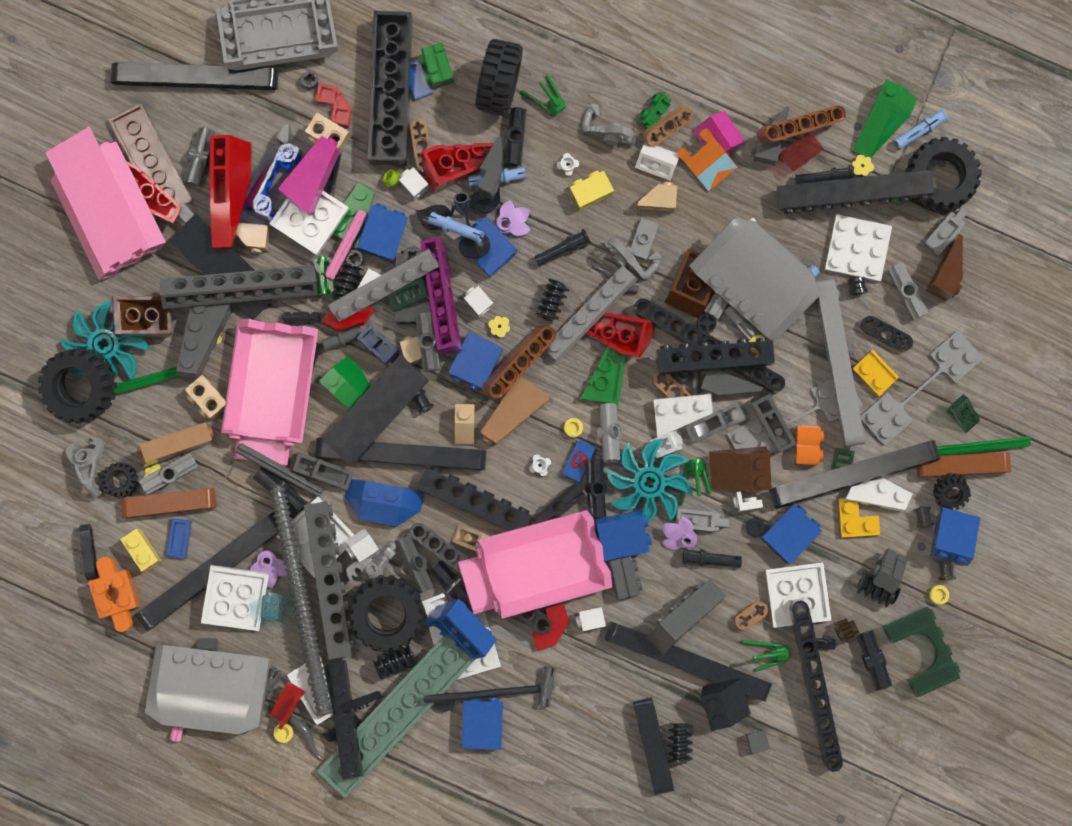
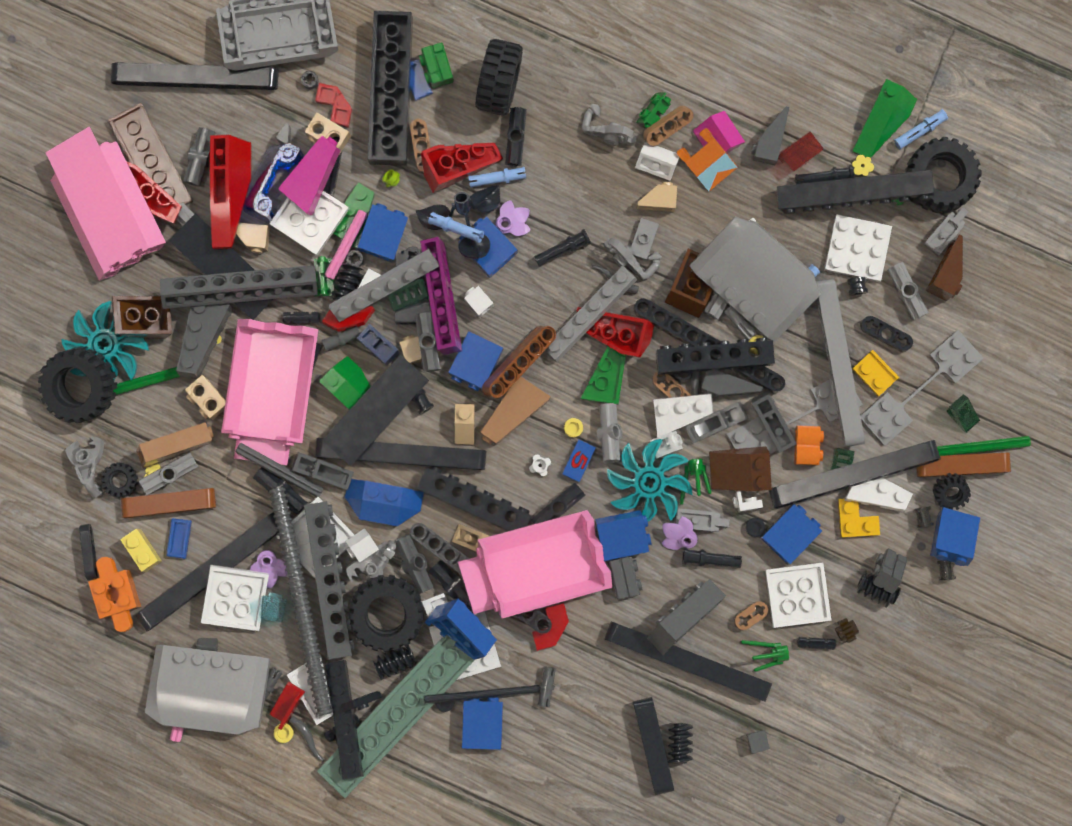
white brick [399,168,429,200] -> none
dark grey slope [478,137,504,201] -> none
light yellow plant [488,316,510,338] -> none
green plant [521,75,566,116] -> none
black piece [535,279,570,321] -> none
white plate [557,153,579,176] -> none
light yellow brick [570,171,614,211] -> none
white brick [576,607,606,631] -> none
black piece [584,459,607,518] -> none
black wheel [696,314,717,334] -> none
black slope [701,678,751,731] -> none
dark orange beam [757,105,846,144] -> none
black beam [789,599,843,772] -> none
black piece [856,630,892,691] -> none
clear green arch [882,606,961,697] -> none
light yellow tile [929,585,949,605] -> none

